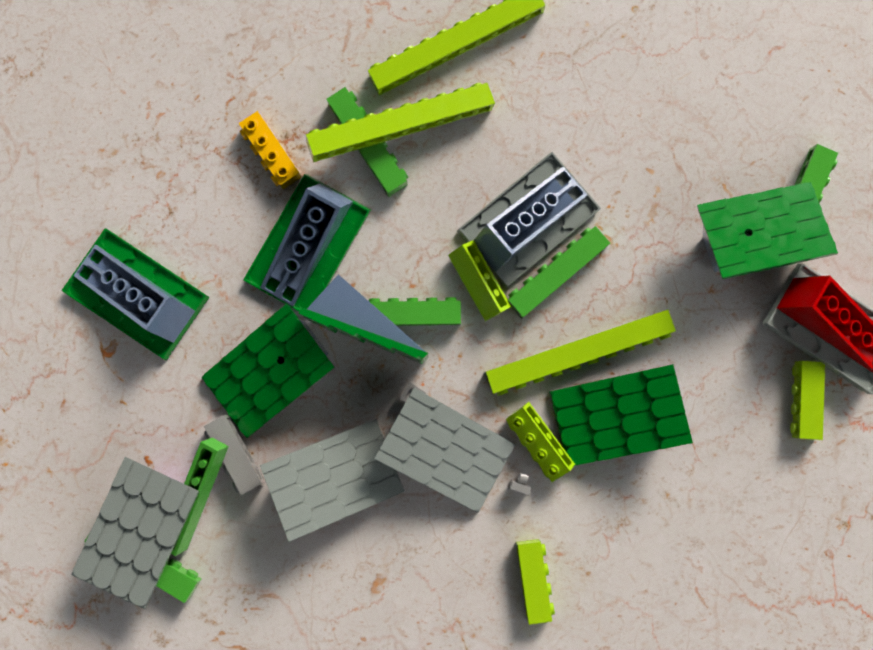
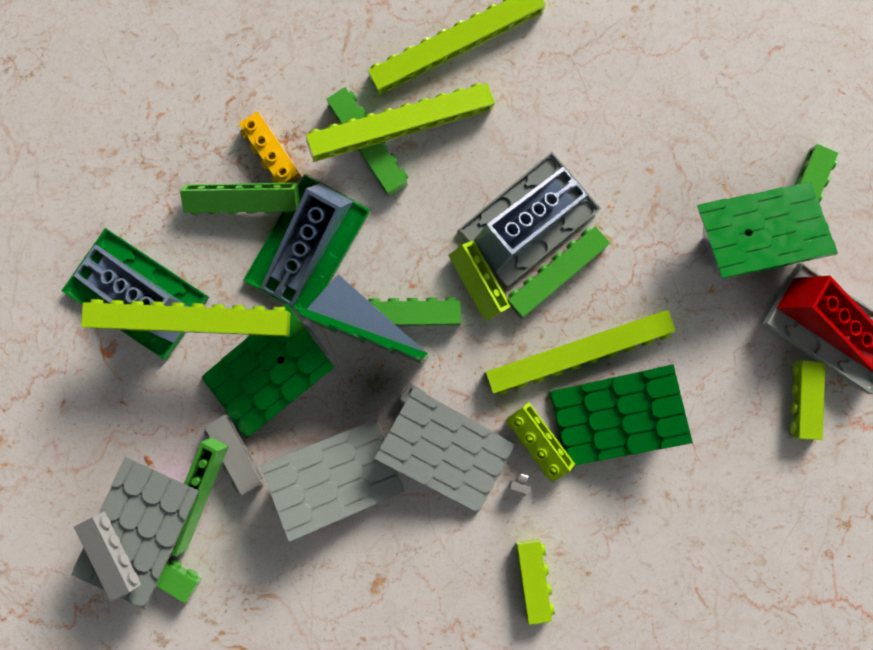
none -> light grey brick [74,511,141,601]
none -> lime brick [81,299,291,337]
none -> bright green brick [180,183,300,215]

